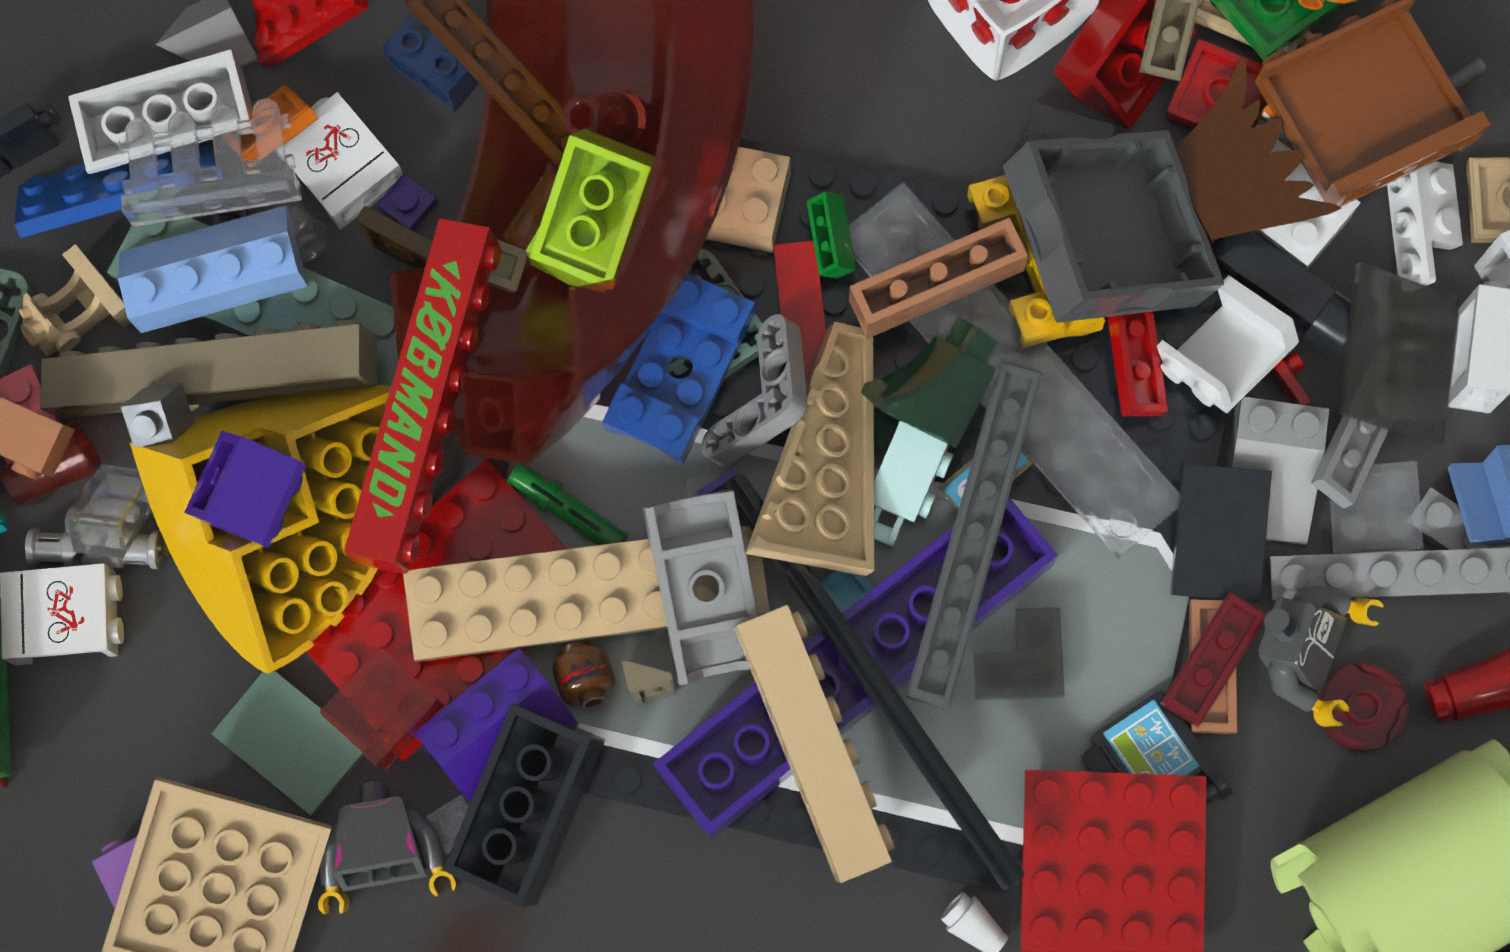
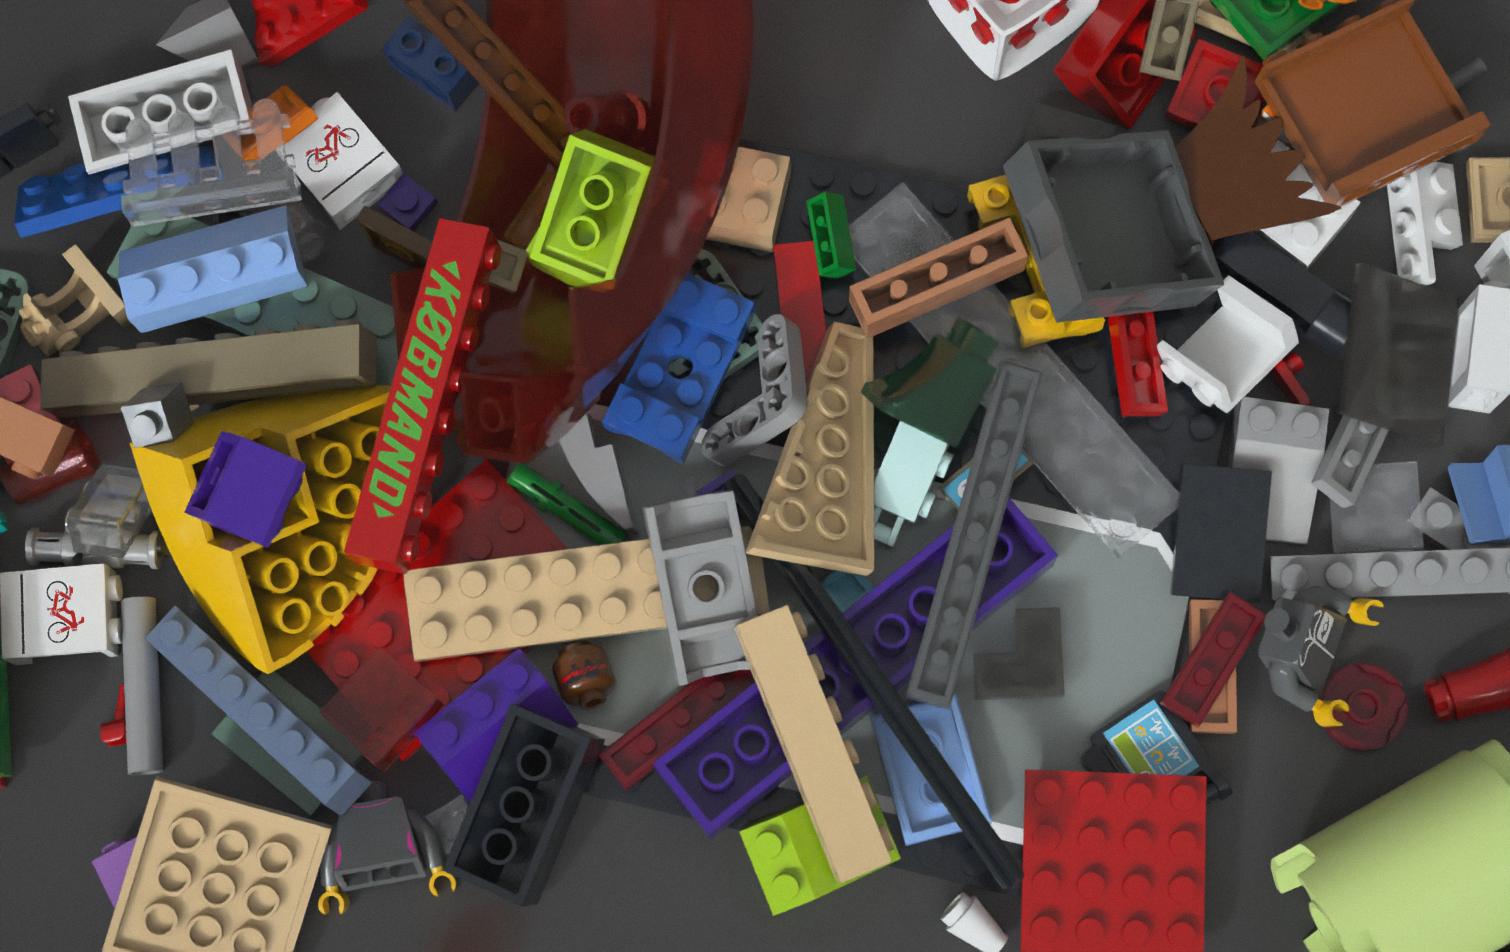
dark tan slope [621,660,677,705] -> none
none -> red hand [100,684,127,747]
none -> light grey piece [121,597,163,775]
none -> sand blue brick [145,606,372,816]
none -> light grey slope [552,407,639,536]
none -> dark red tile [599,670,755,791]
none -> lime slope [739,775,901,916]
none -> light blue tile [871,693,993,846]

